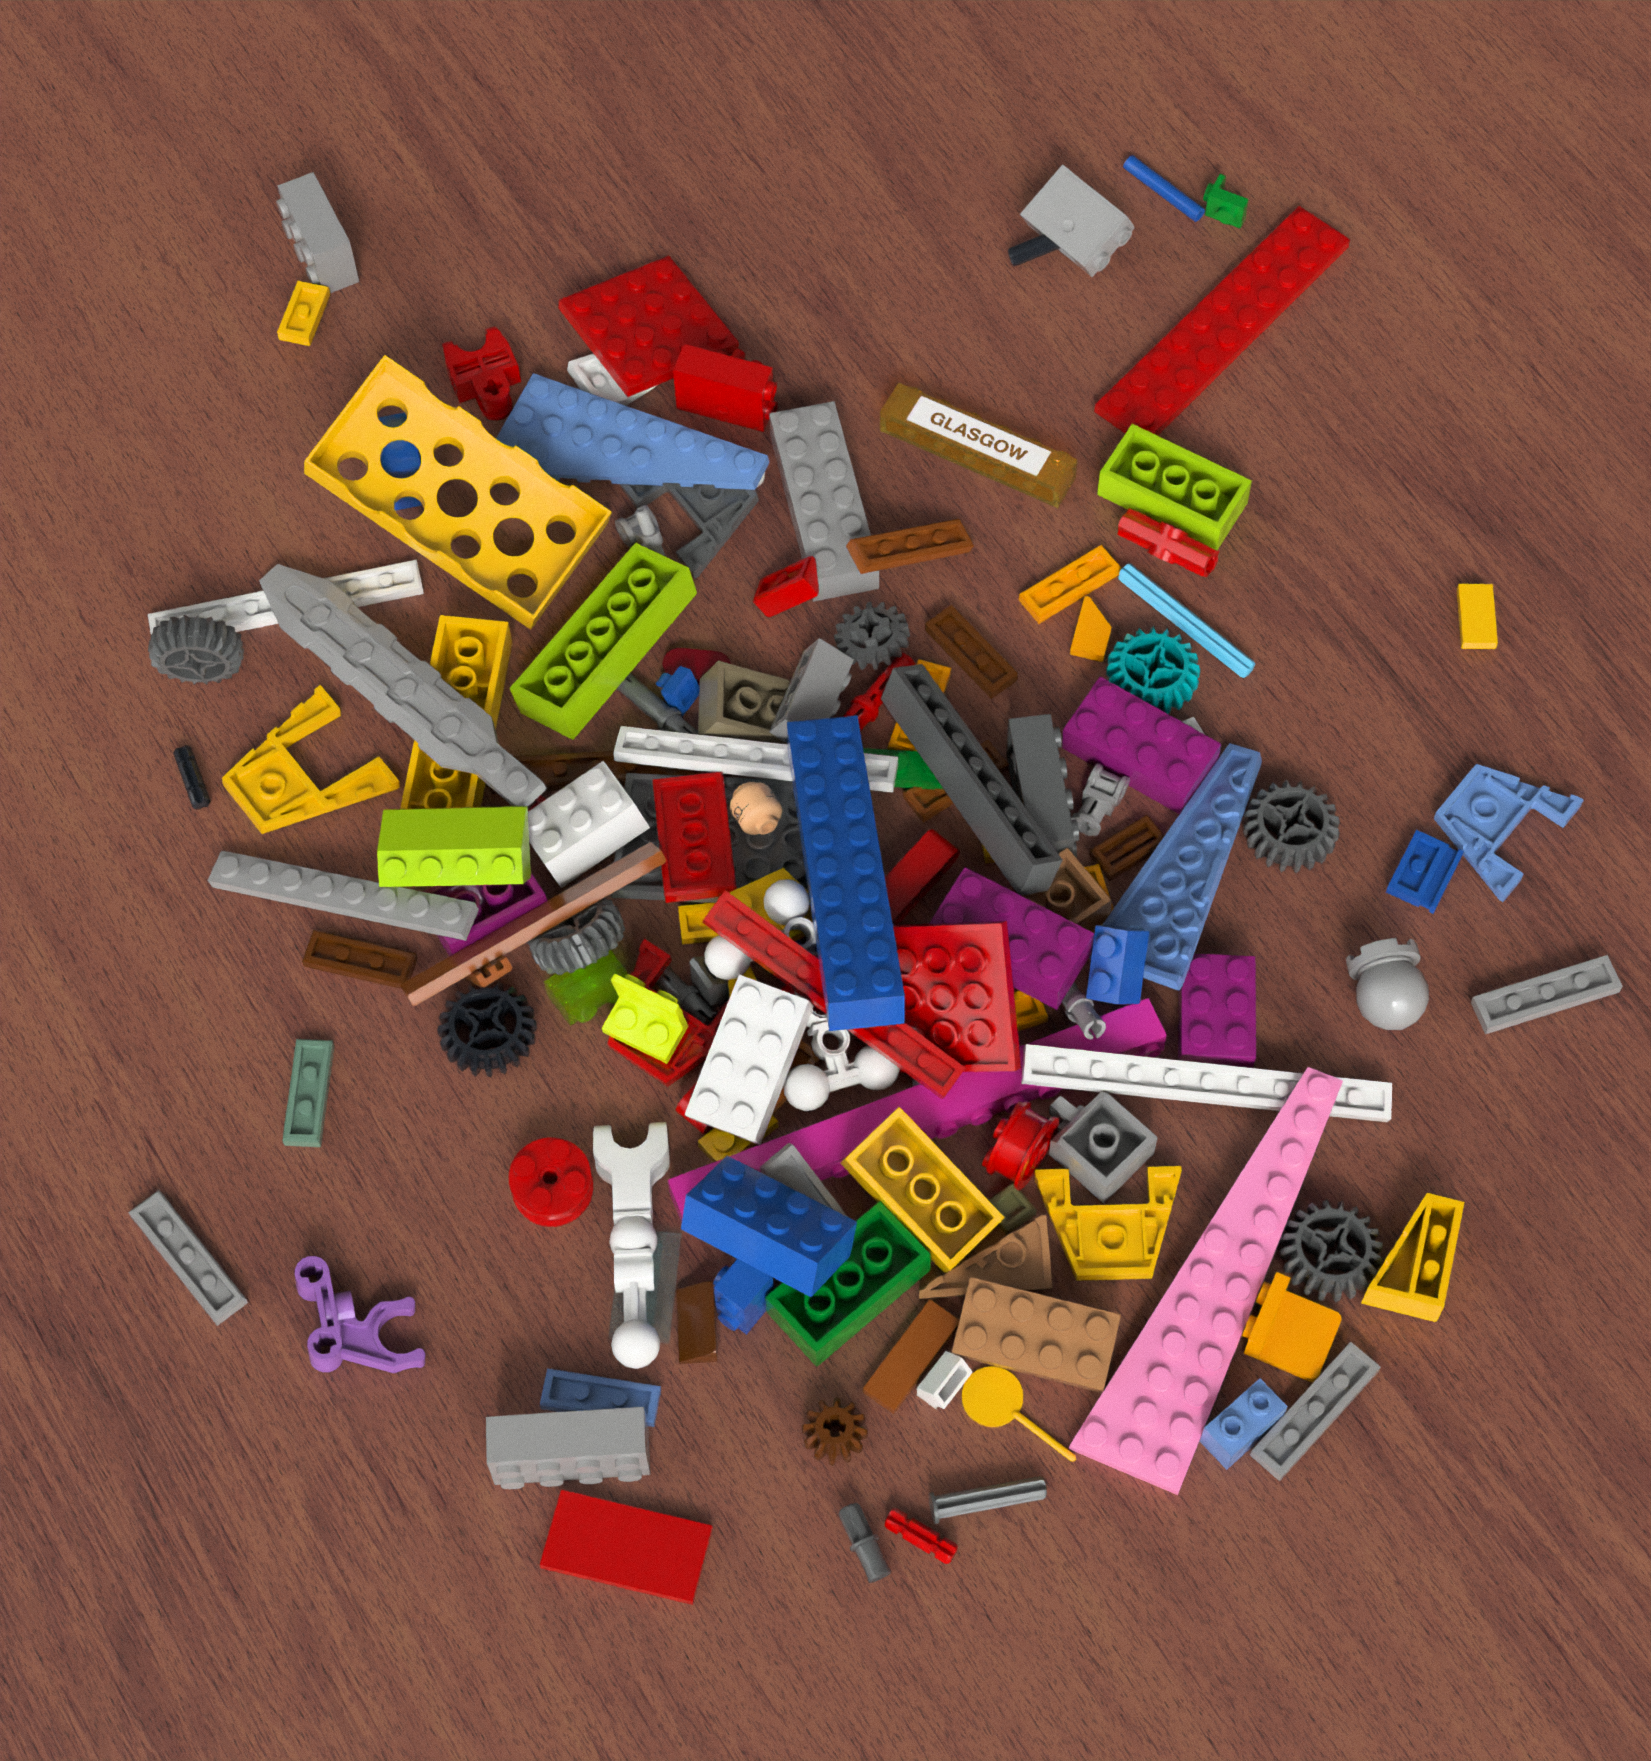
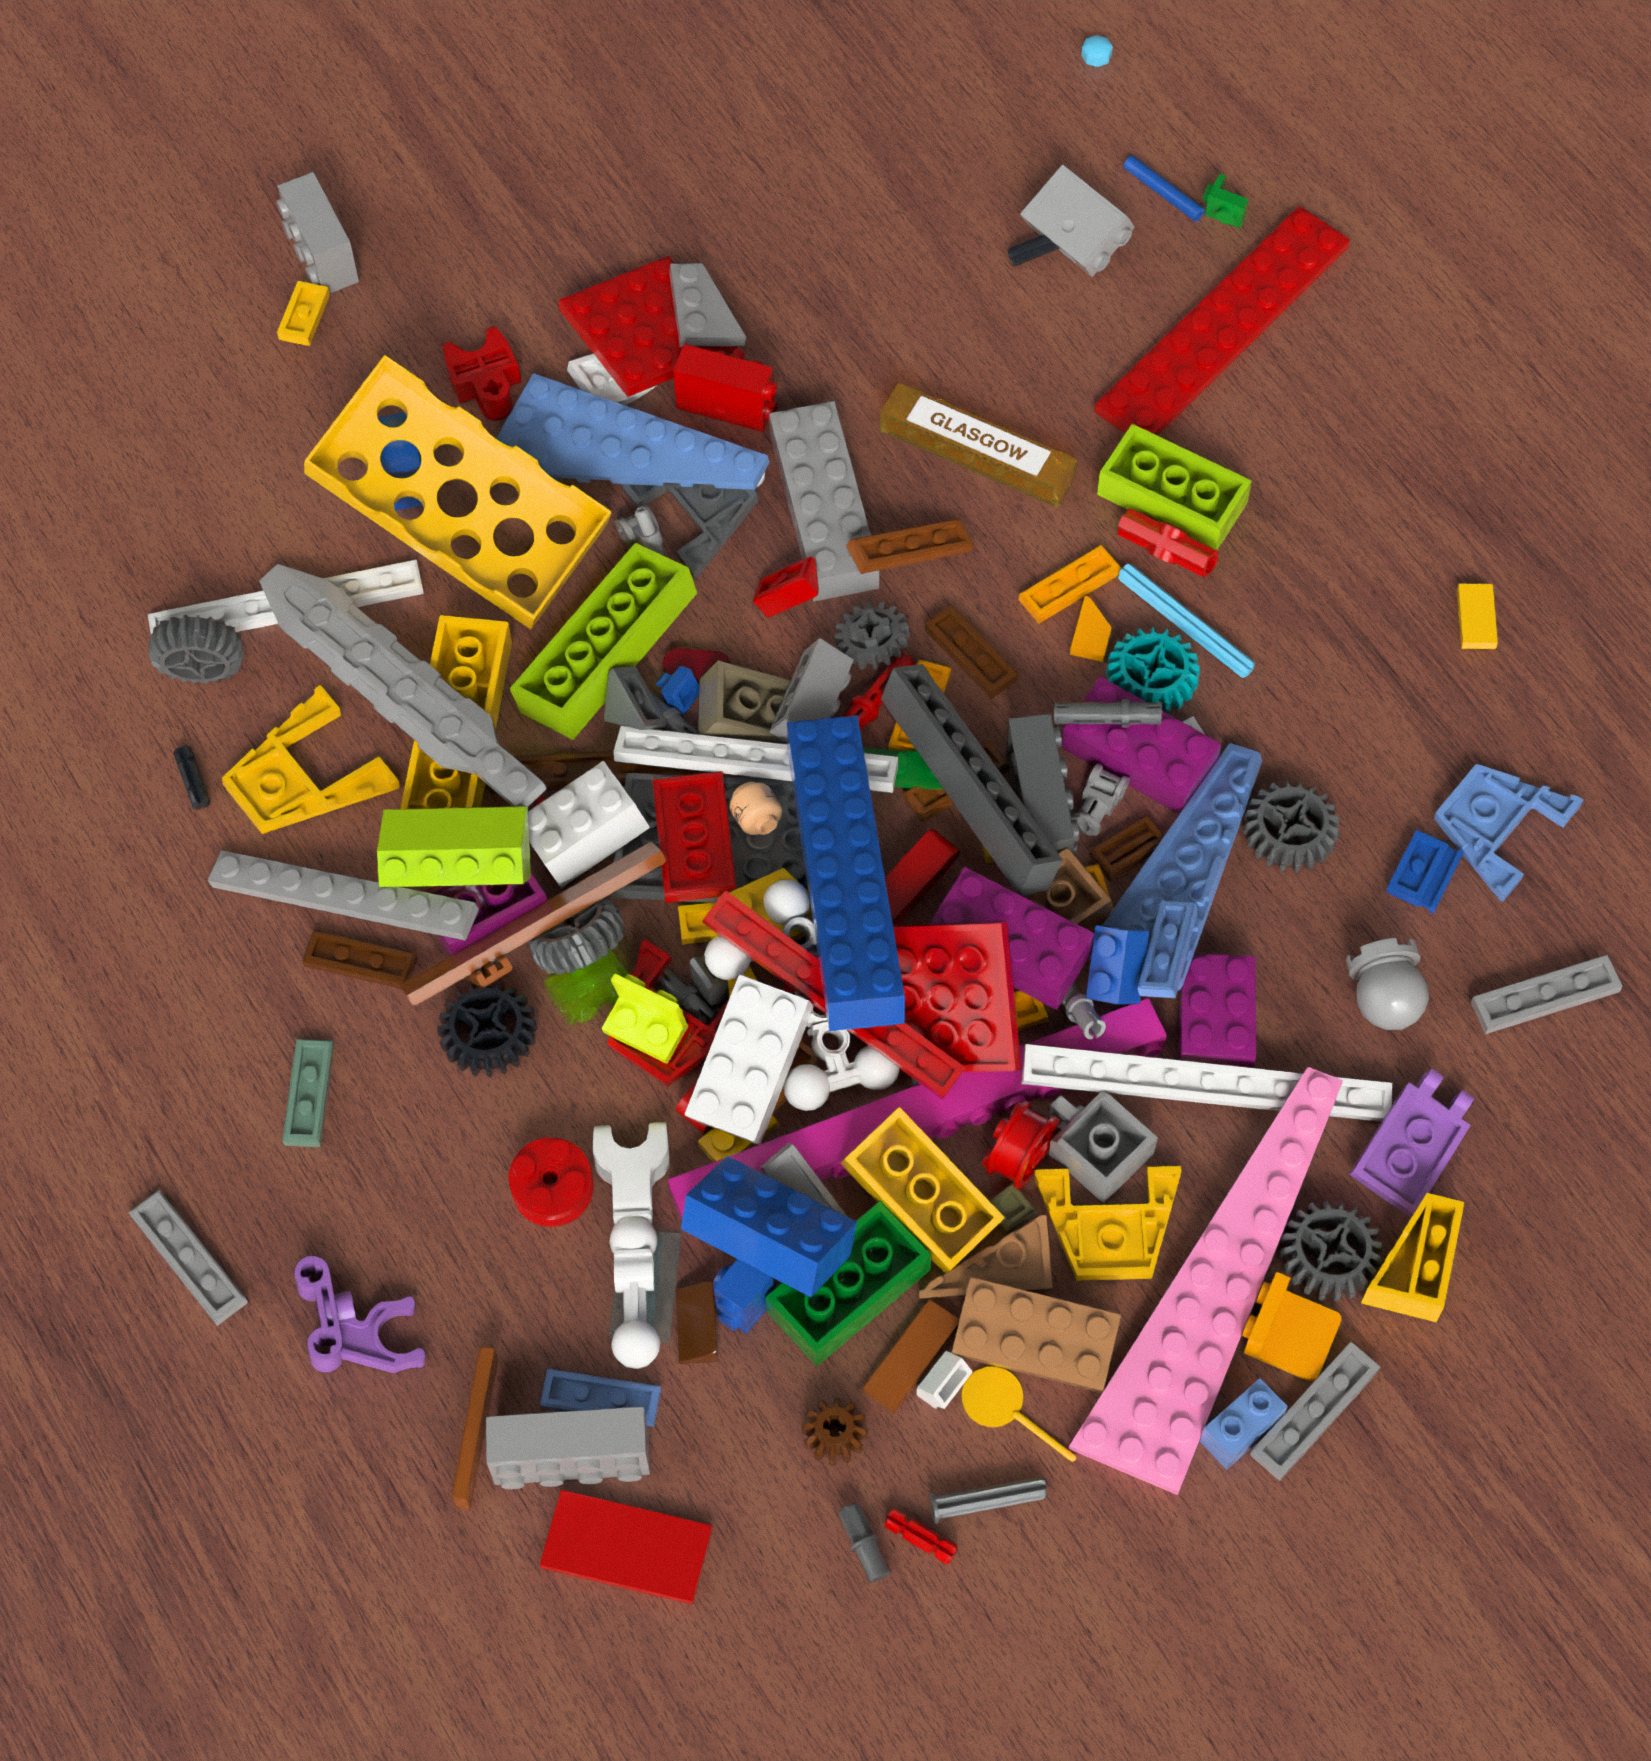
none -> dark orange tile [451,1347,499,1509]
none -> dark grey slope [604,666,668,730]
none -> light grey wing [669,263,746,347]
none -> dark grey pin [1054,699,1162,727]
none -> medium azure tile [1081,35,1113,67]
none -> medium blue tile [1137,901,1198,998]
none -> medium lavender tile [1348,1068,1474,1218]

